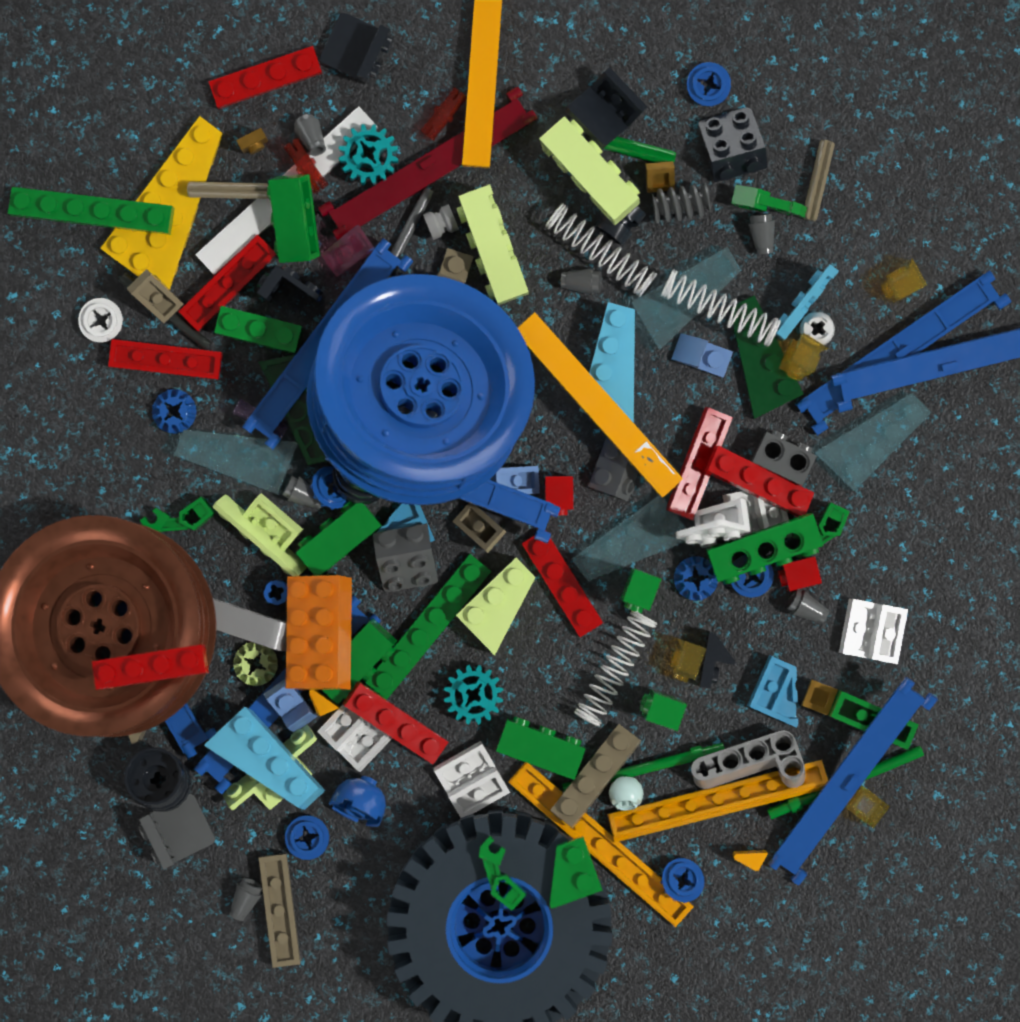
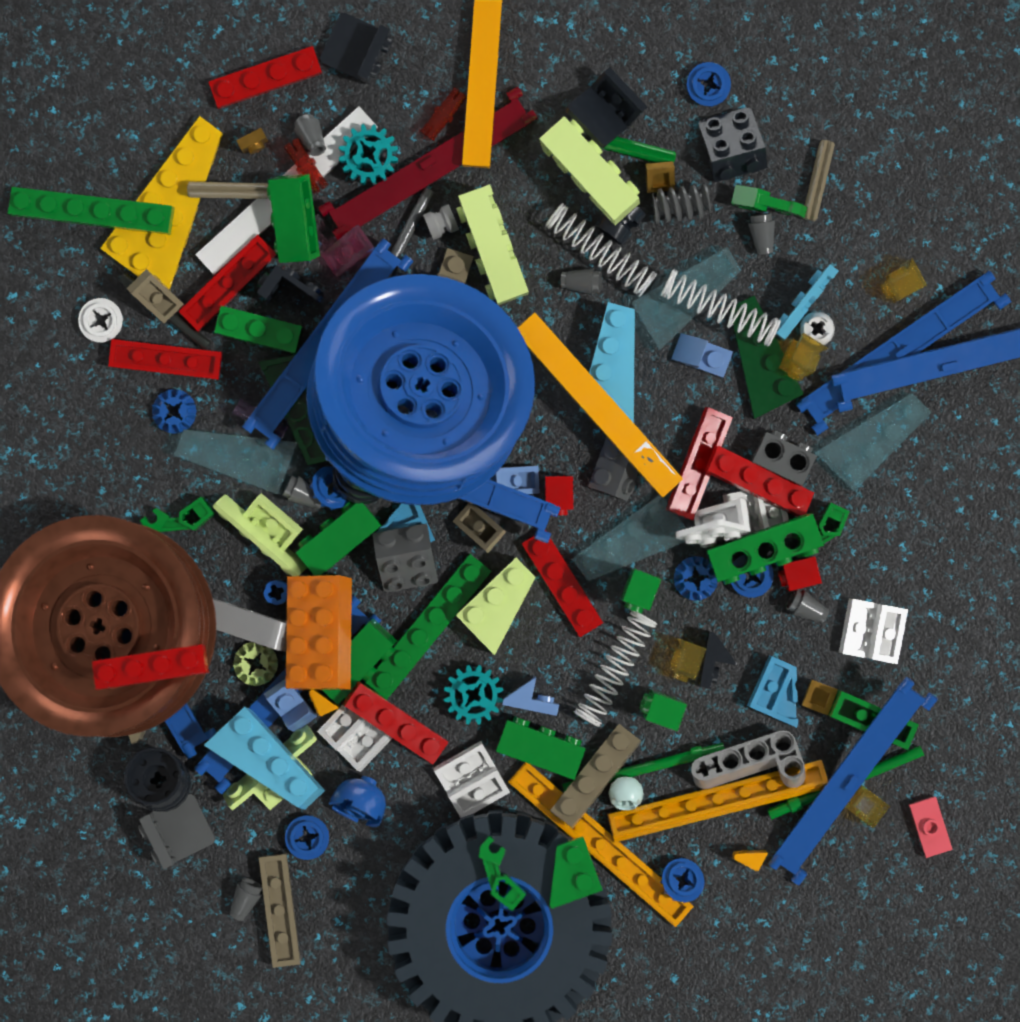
none -> medium blue slope [502,676,559,716]
none -> coral plate [908,796,953,858]

